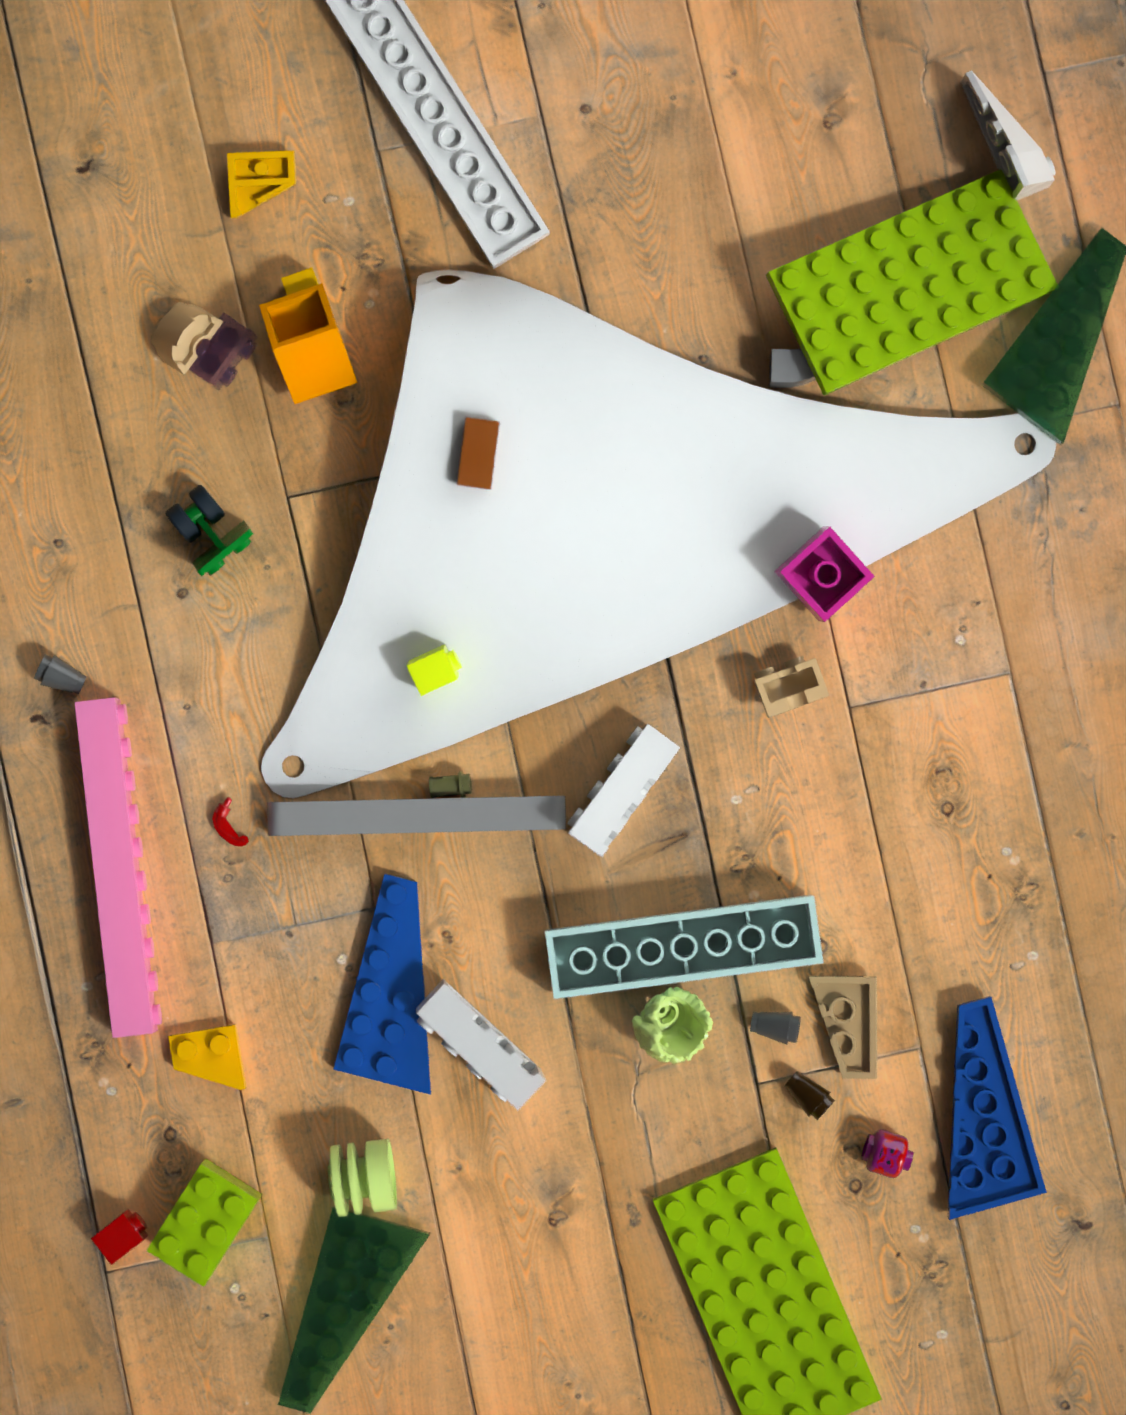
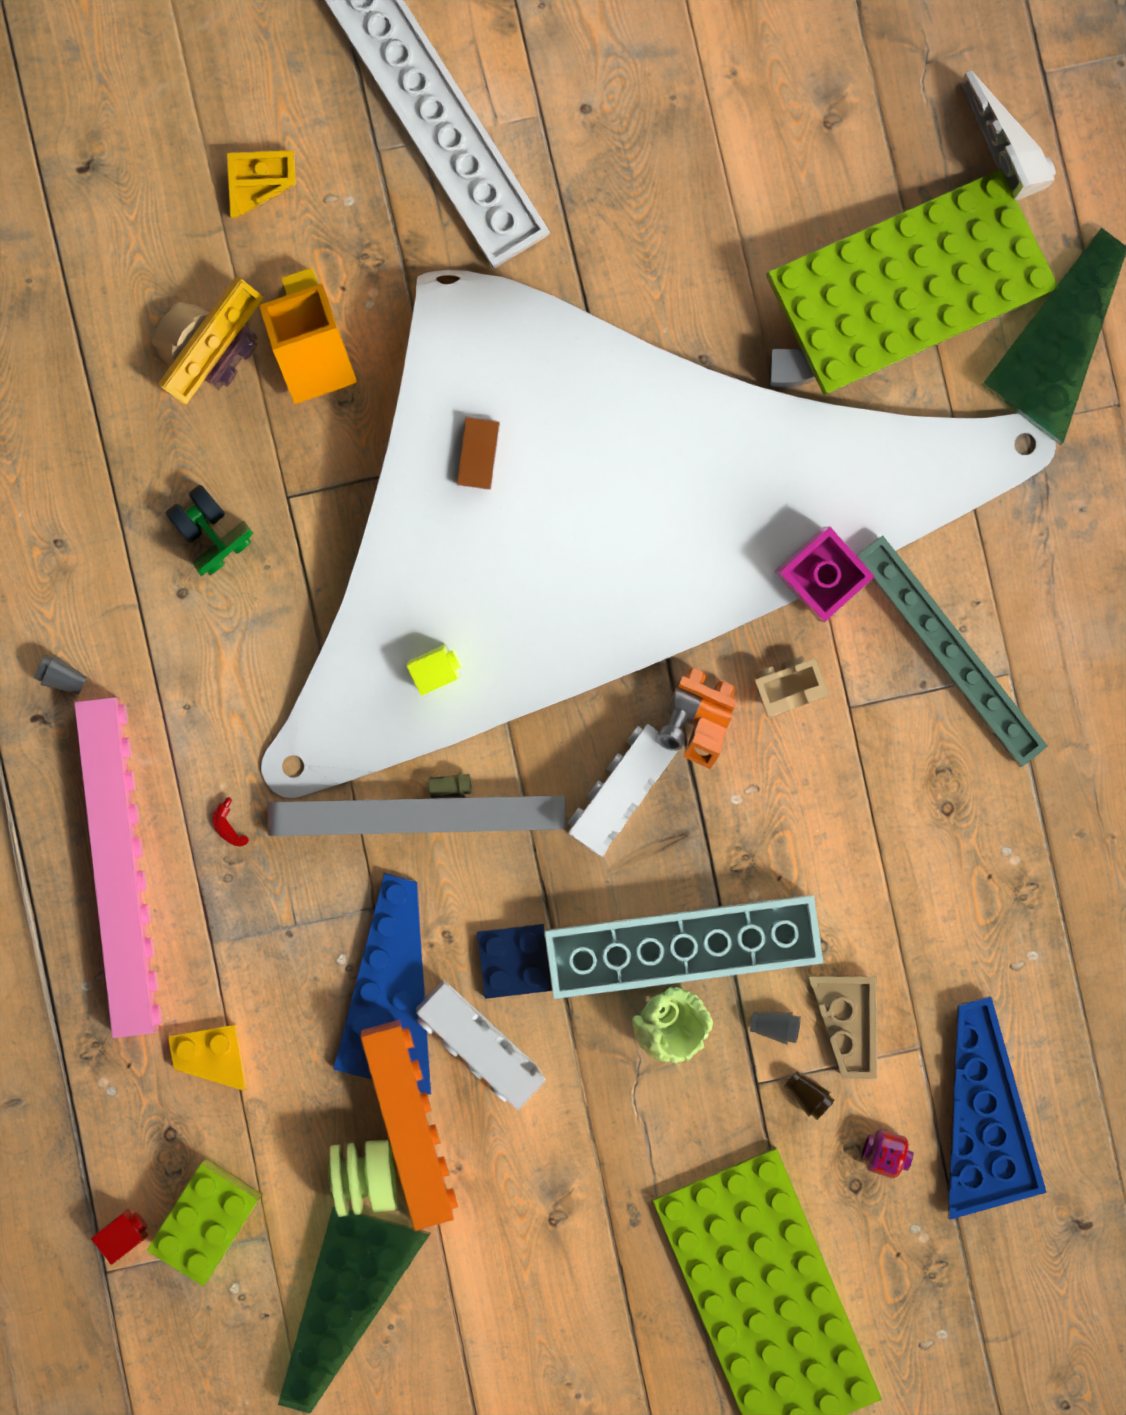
none -> yellow tile [157,276,264,405]
none -> orange brick [361,1020,458,1231]
none -> dark blue plate [477,924,552,999]
none -> orange hips [656,668,738,769]
none -> sand green plate [856,535,1048,767]

